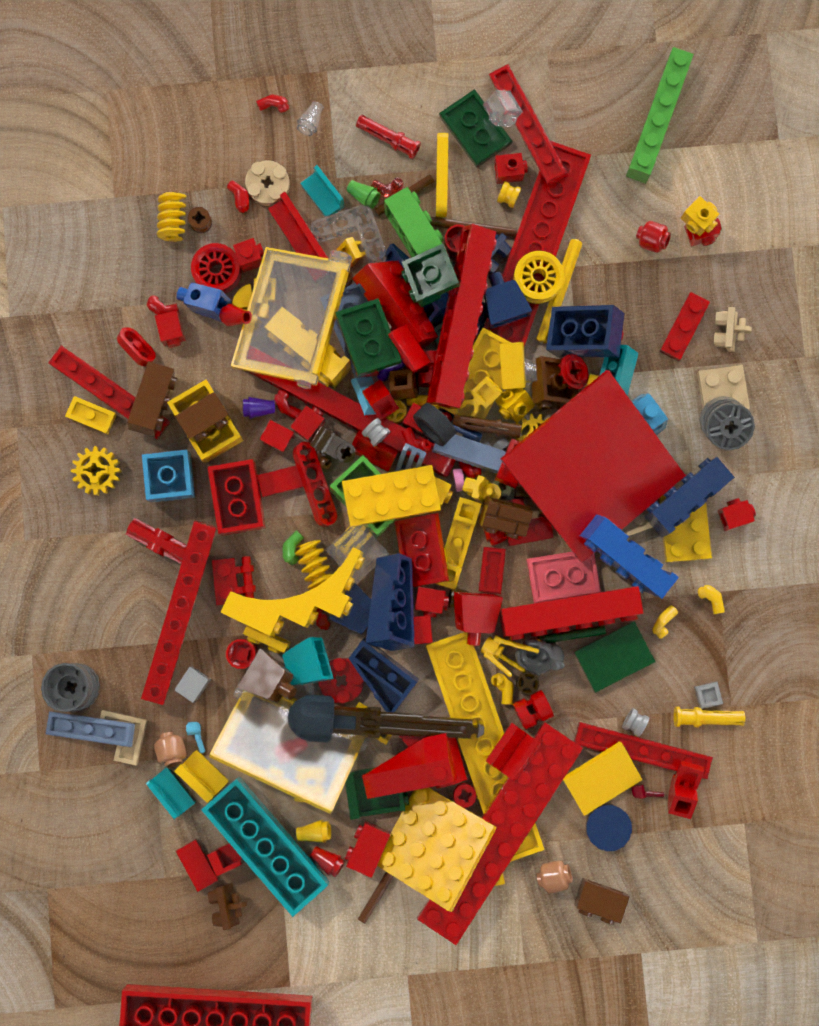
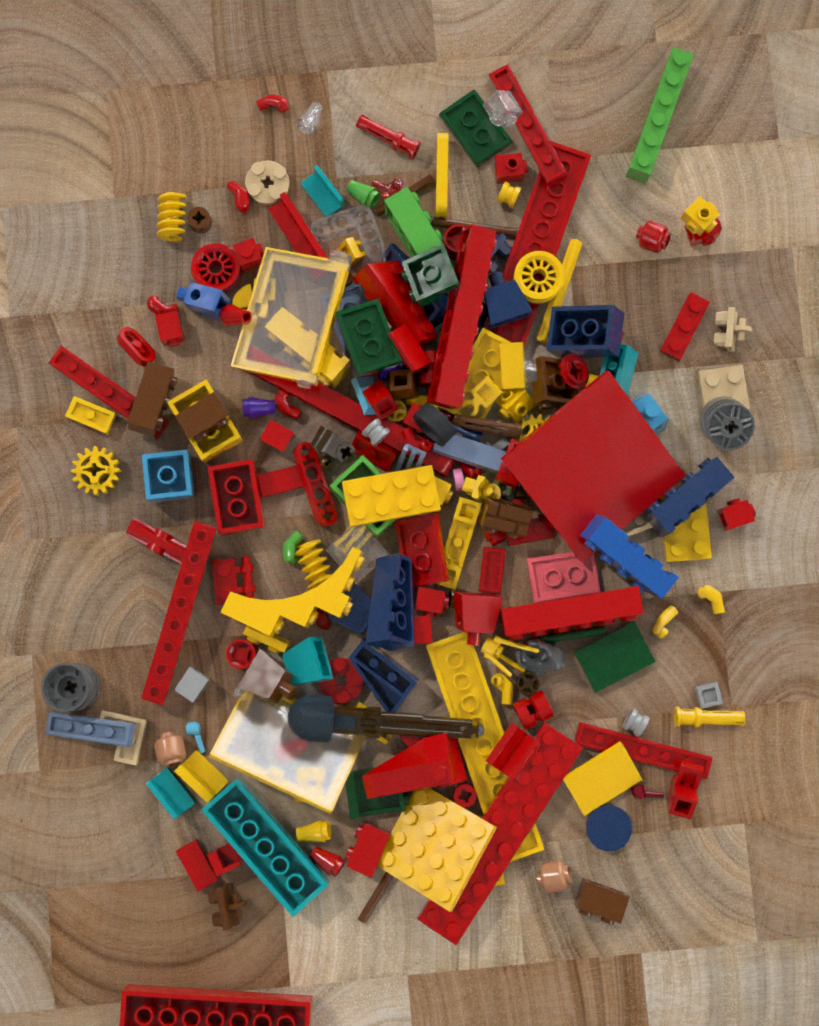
red brick [290,405,325,443] -> none

